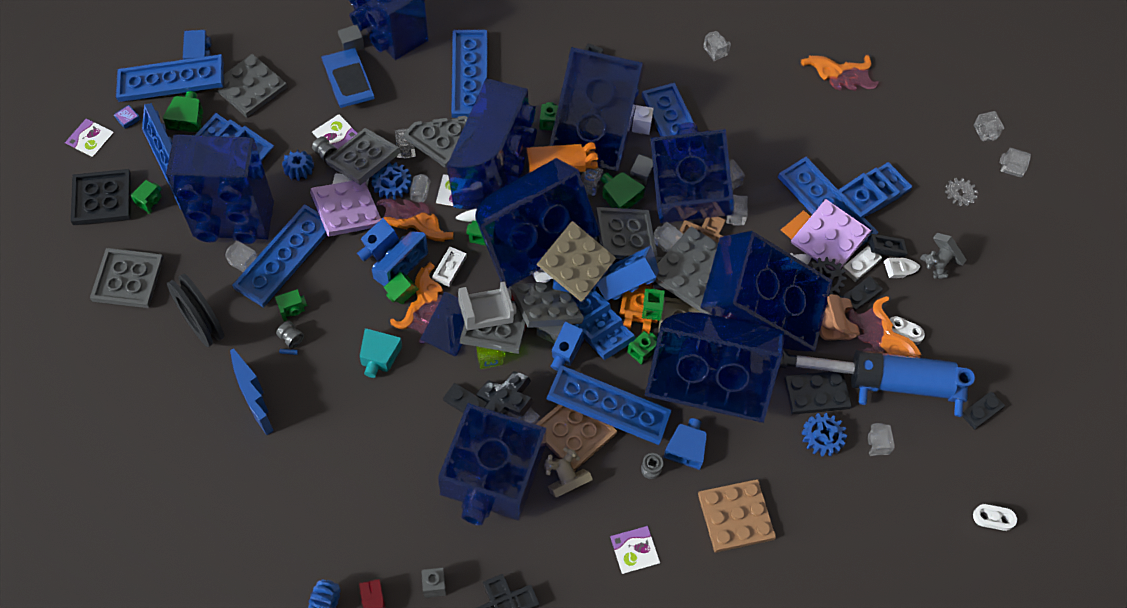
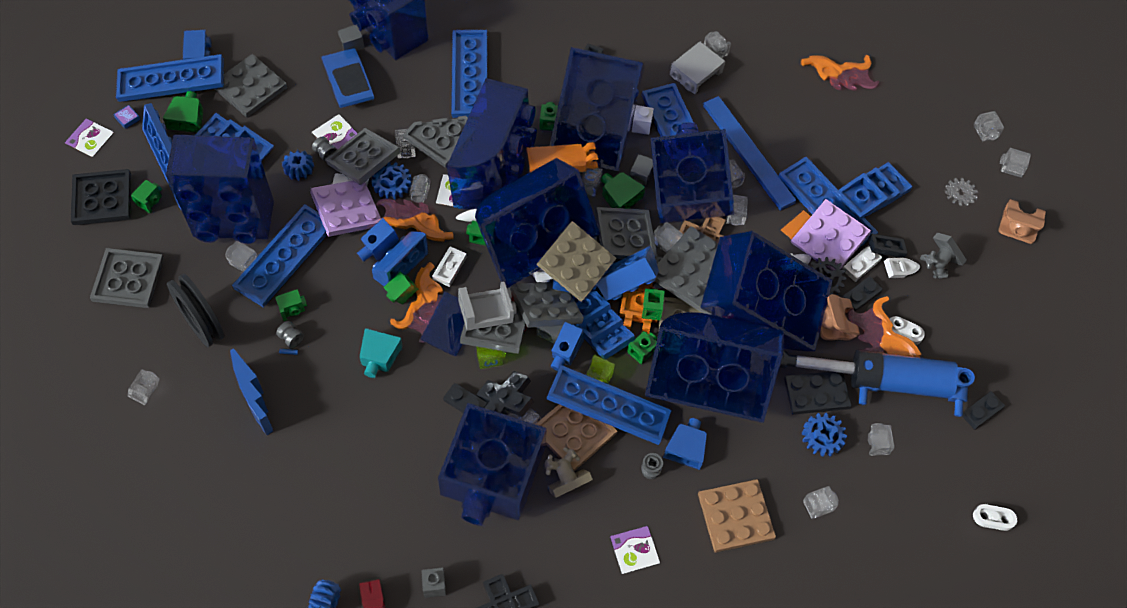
none -> clear brick [127,369,160,405]
none -> clear neon green panel [586,355,615,384]
none -> light grey panel [670,42,725,94]
none -> blue tile [703,96,796,211]
none -> clear brick [803,486,838,519]
none -> nougat piece [999,199,1046,244]

